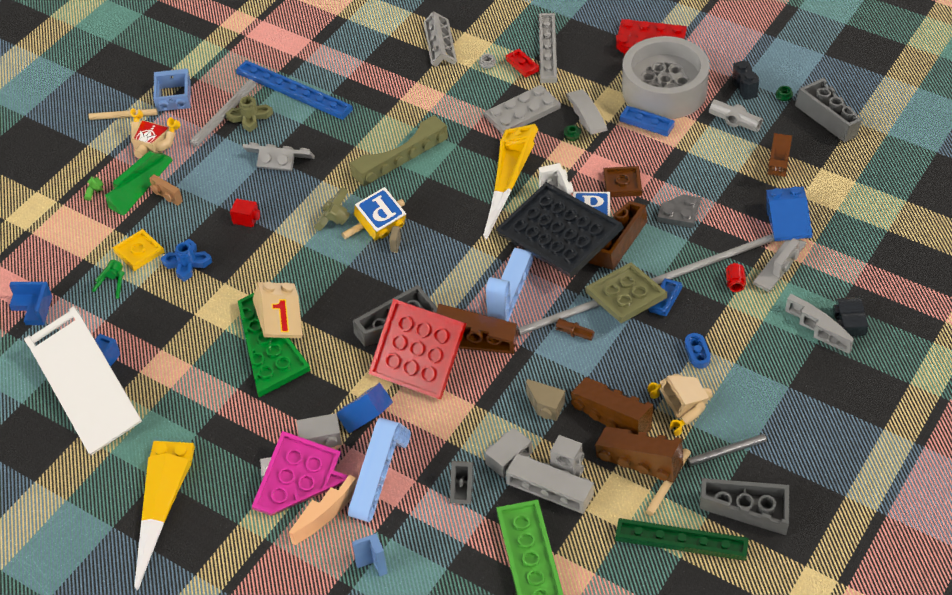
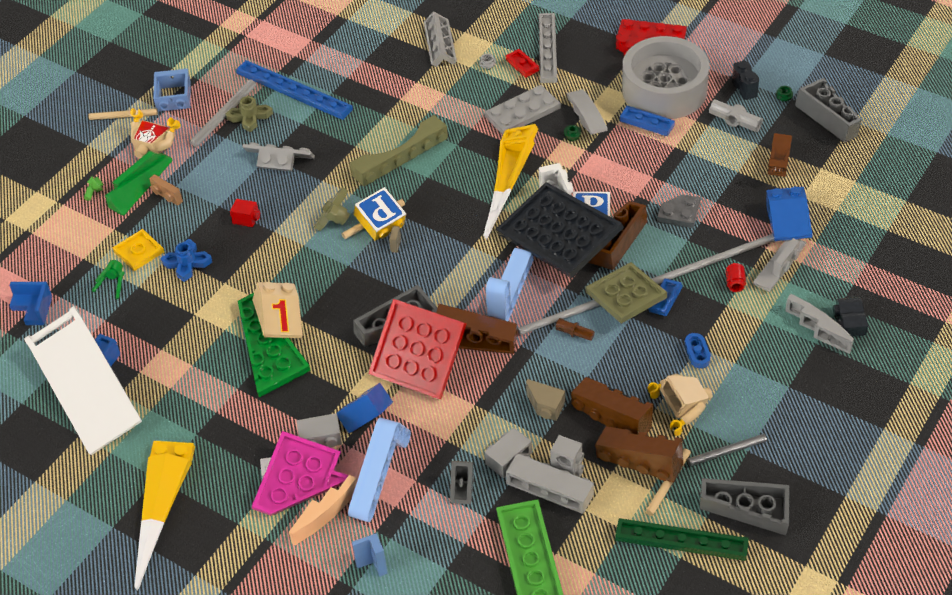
reddish brown tile [603,166,642,198] -> none

